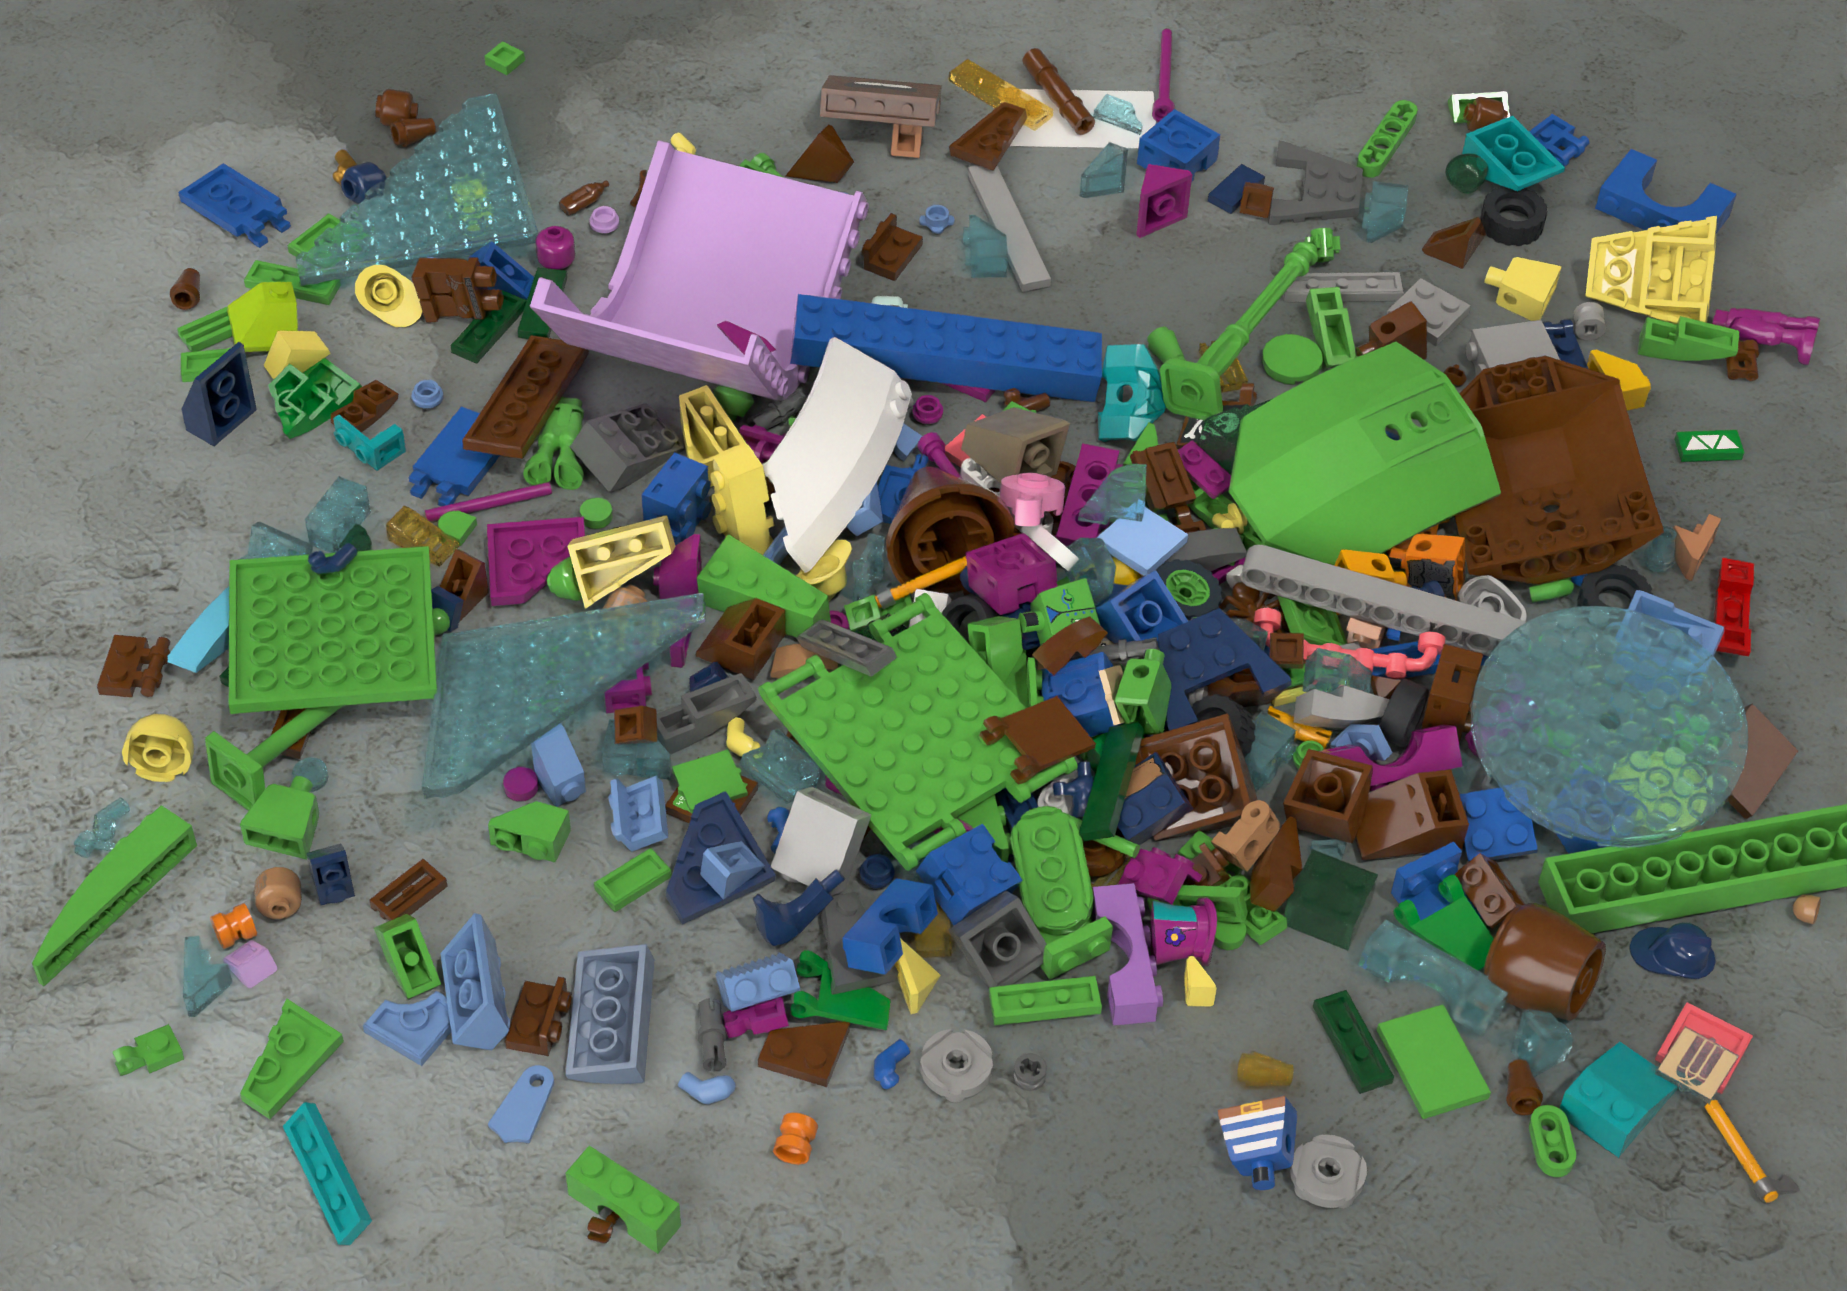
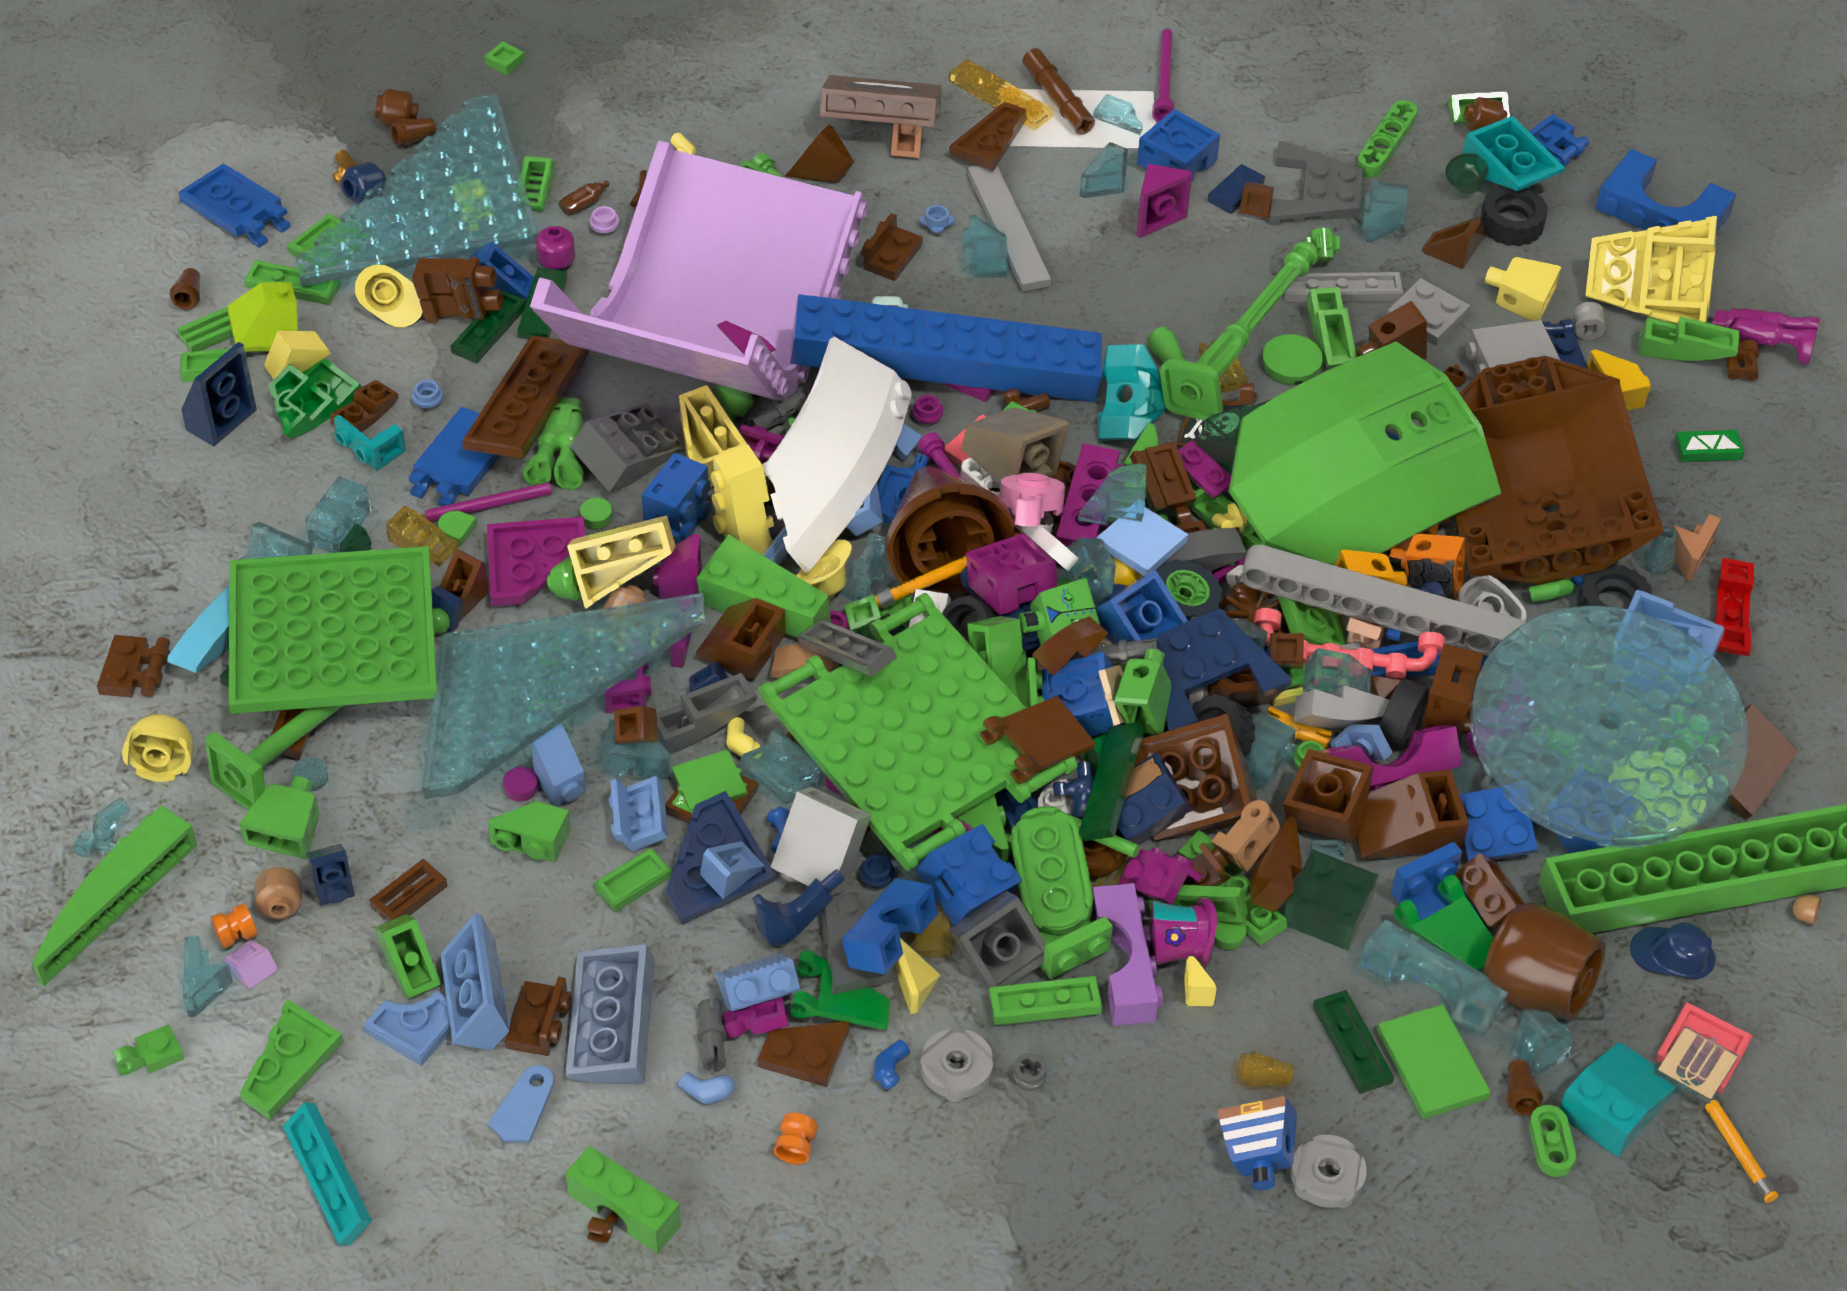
dark blue arm [308,543,358,574] -> none
none -> bright green slope [514,156,556,212]

